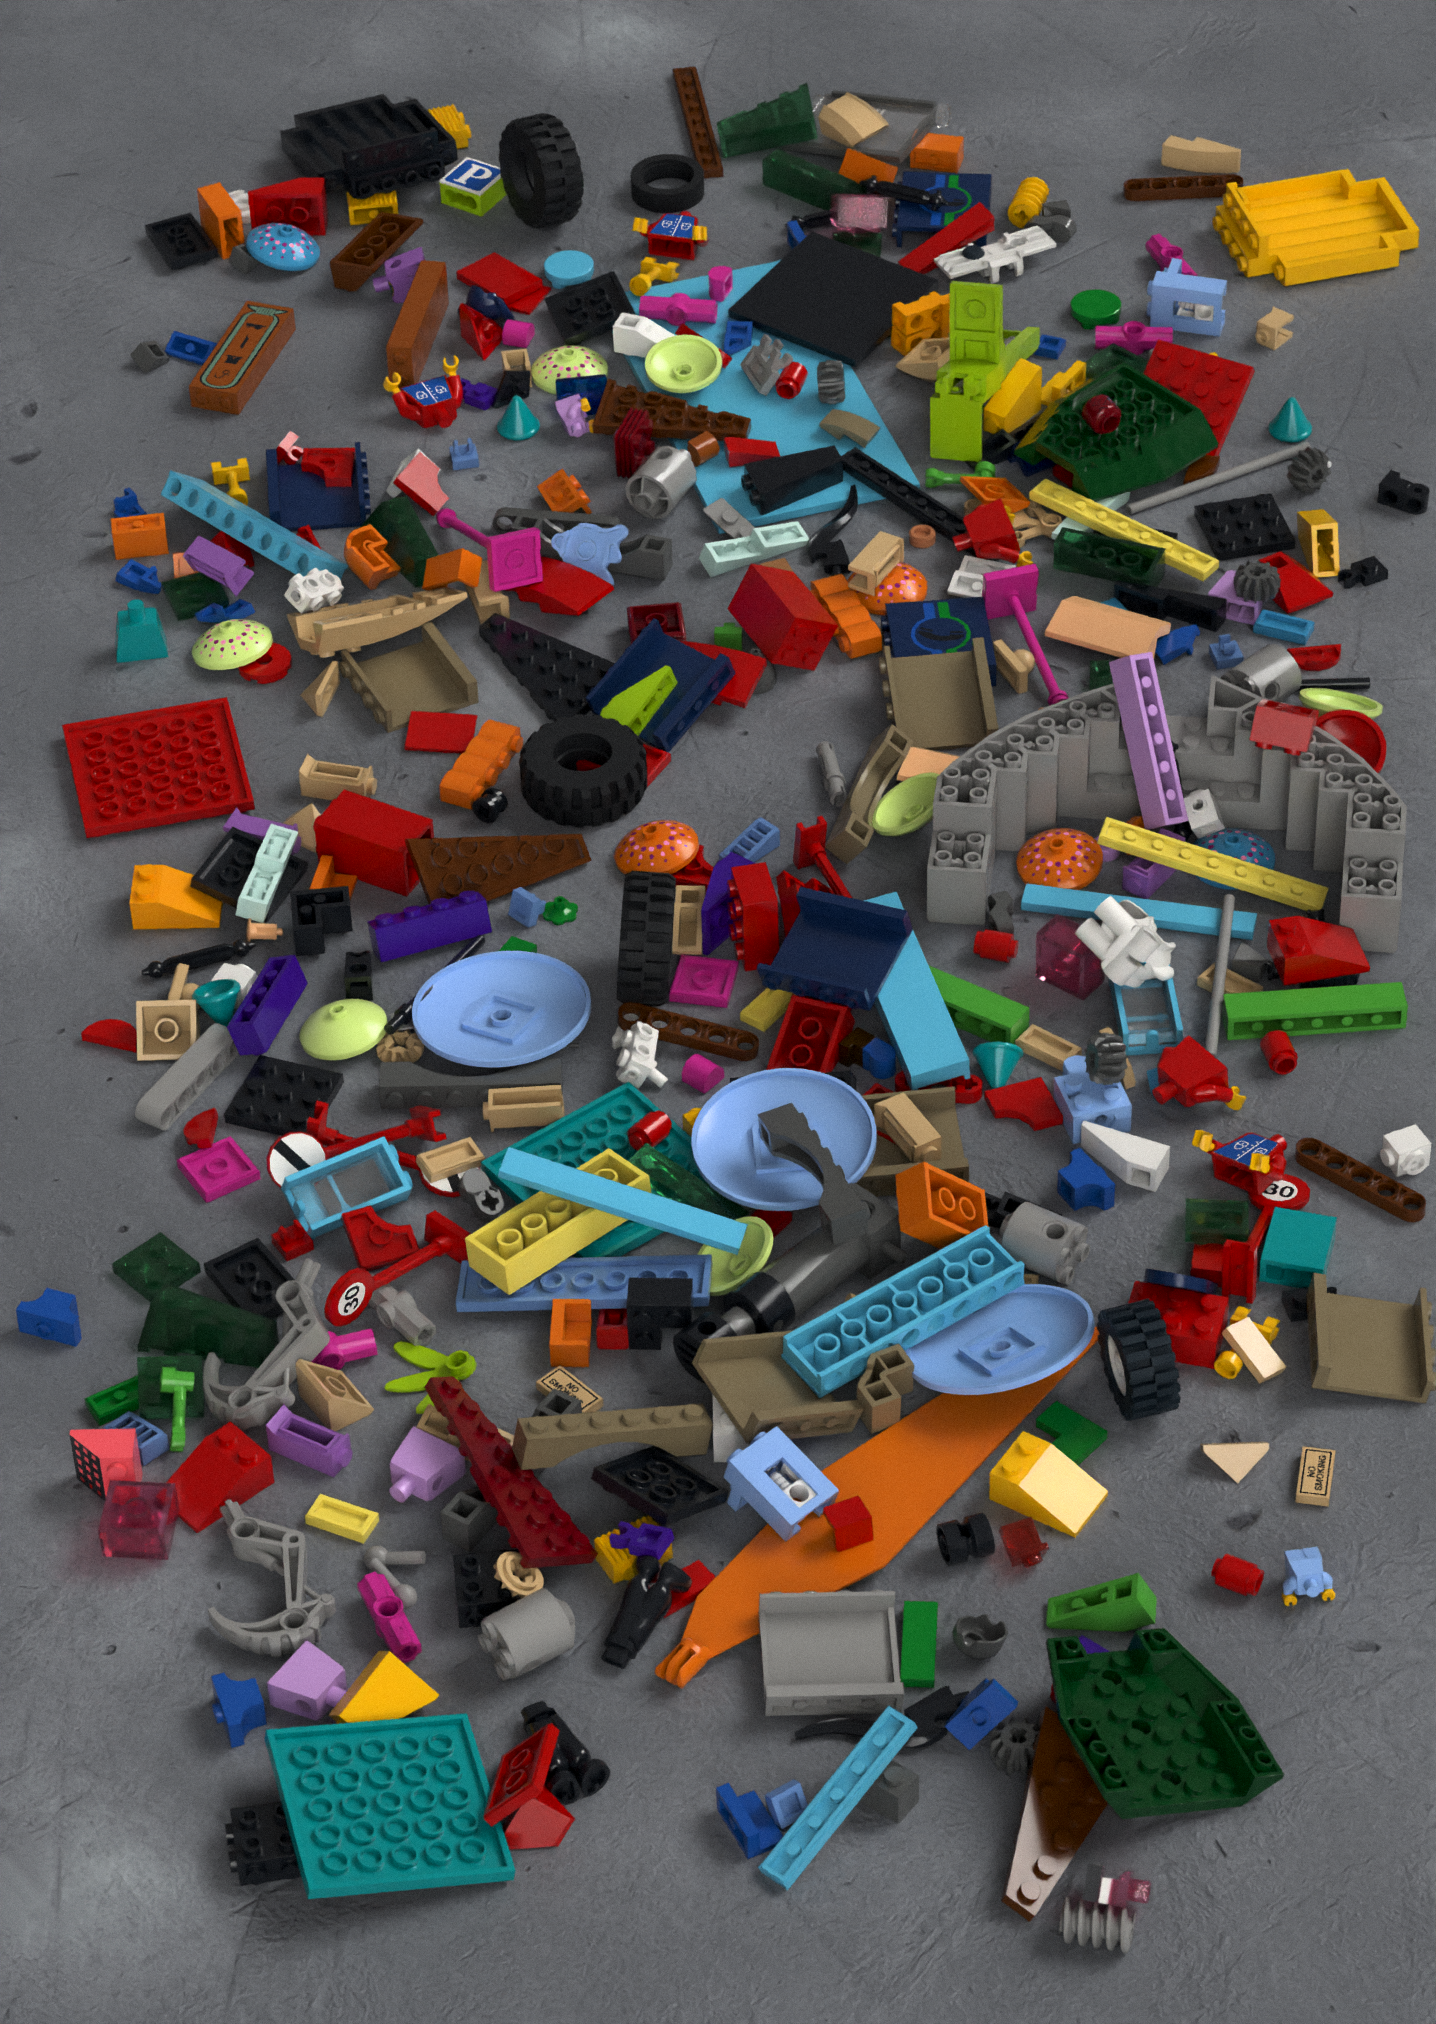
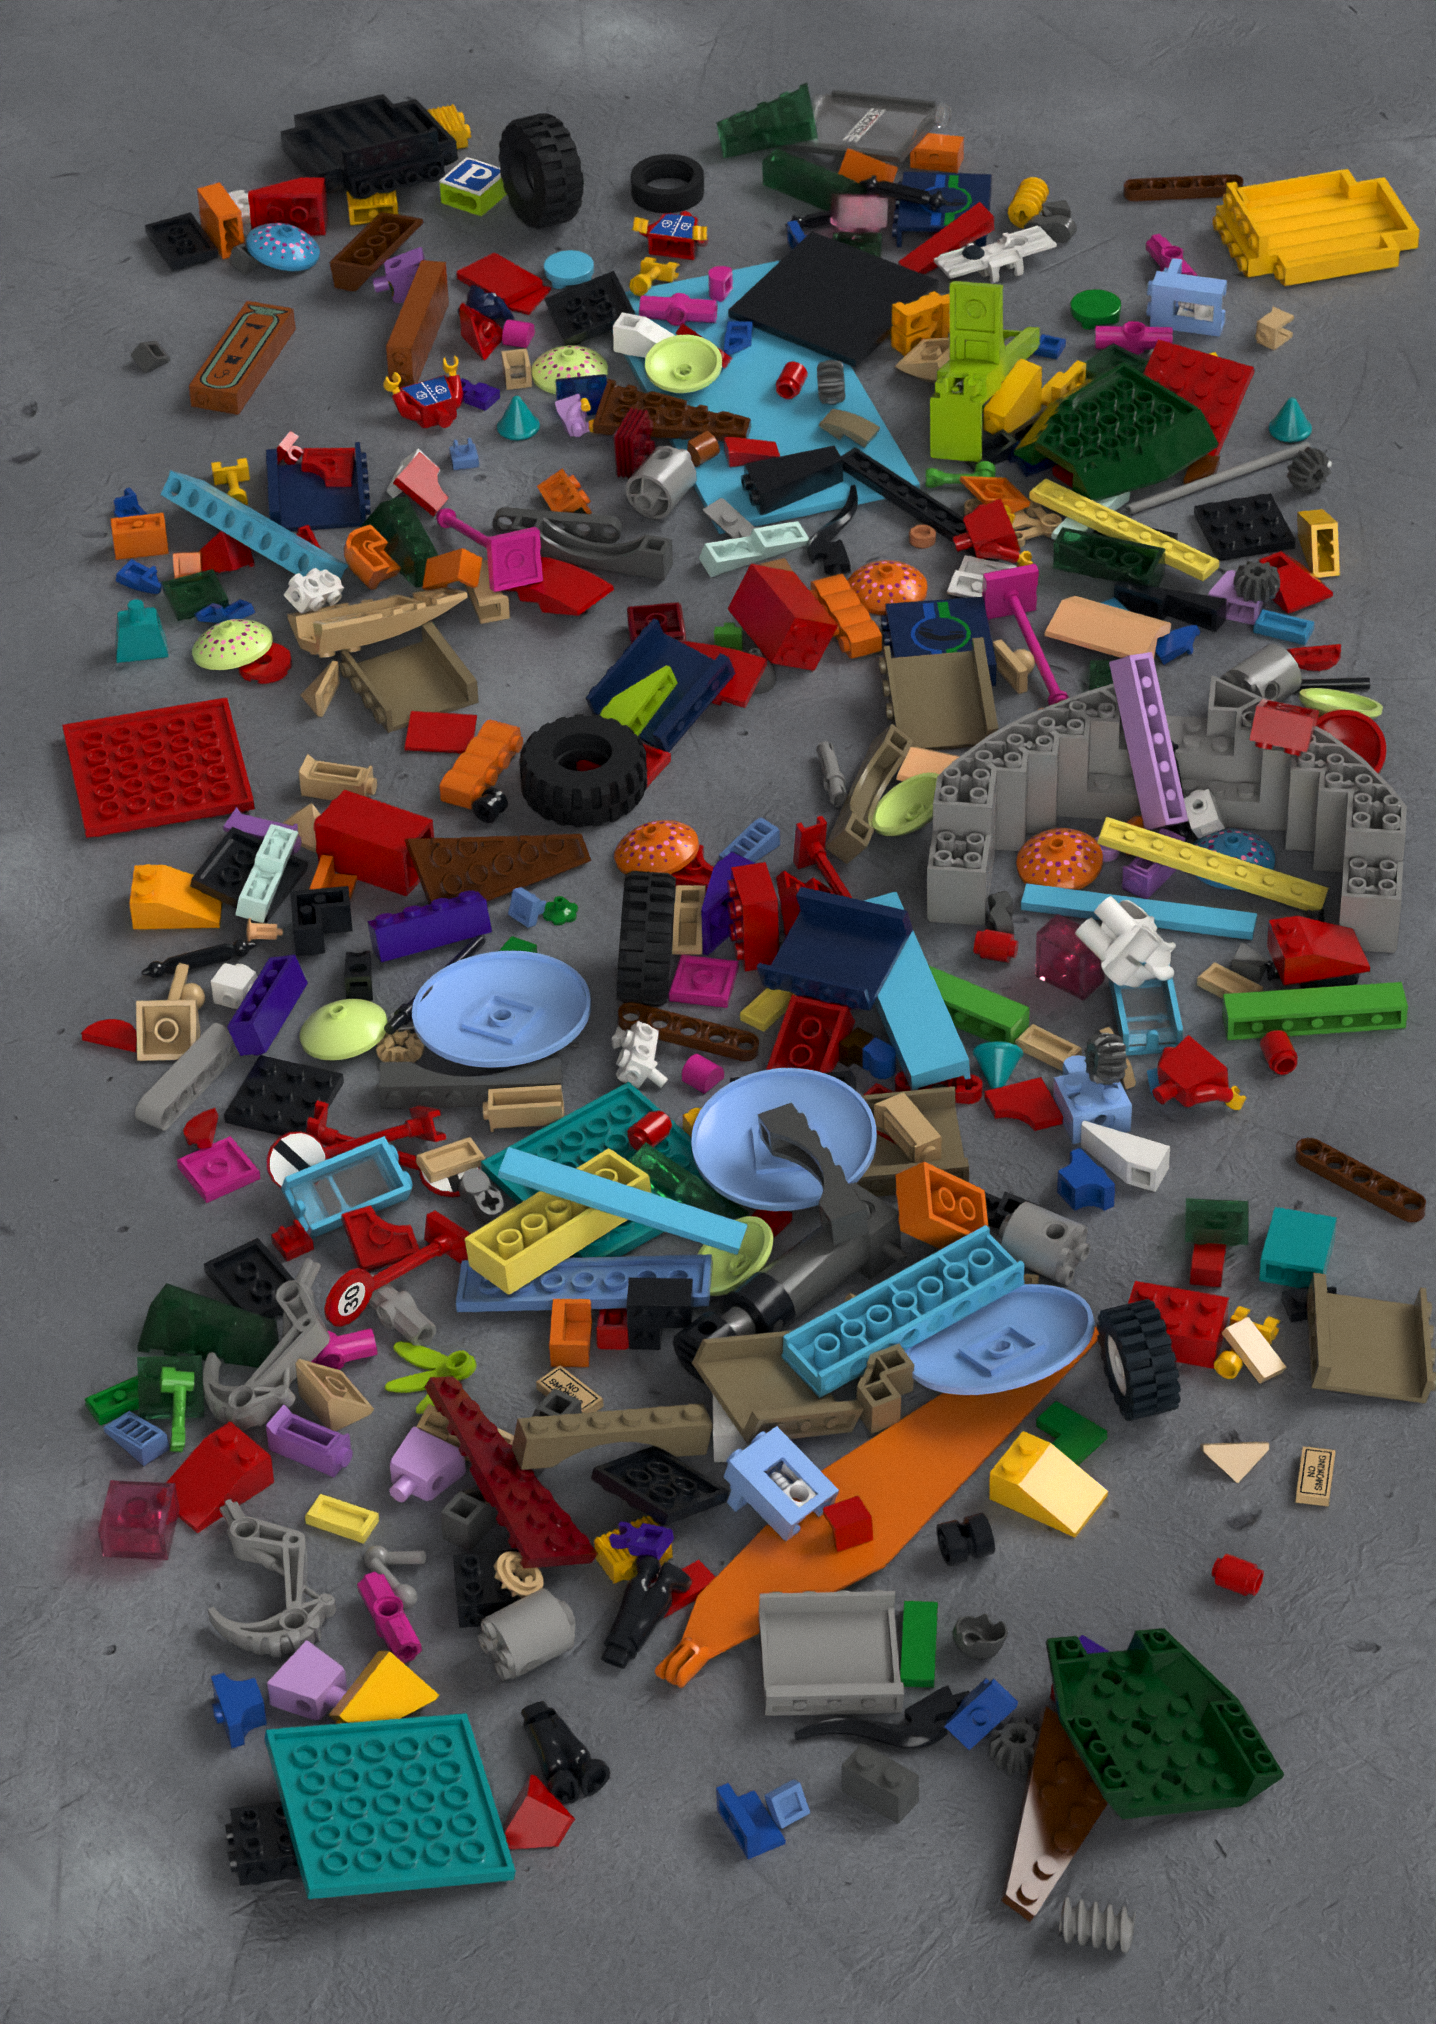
blue brick [16,1288,82,1347] -> none
coral slope [69,1428,142,1503] -> none
clear green plate [112,1232,201,1304] -> none
blue slope [164,331,217,365] -> none
medium lavender window [183,535,254,596] -> none
teal hat [192,979,241,1027] -> none
black wing [479,613,615,722] -> none
red tile [483,1723,560,1827] -> none
black piece [492,370,530,408] -> none
light blue tile [551,523,628,586] -> none
reddish brown tile [672,66,724,179] -> none
light grey plate [740,334,793,396] -> none
medium azure tile [758,1705,918,1890] -> none
tan slope [818,92,890,148] -> none
tan window [848,531,904,596] -> none
clear red bracket [998,1517,1049,1568] -> none
bright green slope [1046,1573,1157,1632] -> none
dark red head [1082,394,1121,434] -> none
clear pink hips [1082,1863,1152,1907] -> none
dark blue tile [1144,1269,1218,1295] -> none
tan slope [1161,135,1241,173] -> none
torso [1192,1130,1287,1195] -> none
light grey piece [1205,894,1235,1058] -> none
medium blue tile [1209,634,1244,670] -> none
red piece [1222,1174,1310,1304] -> none
light blue piece [1281,1547,1335,1606] -> none
black plate [1338,556,1388,589] -> none
black leg [1377,470,1430,515] -> none
white brick [1380,1124,1431,1177] -> none

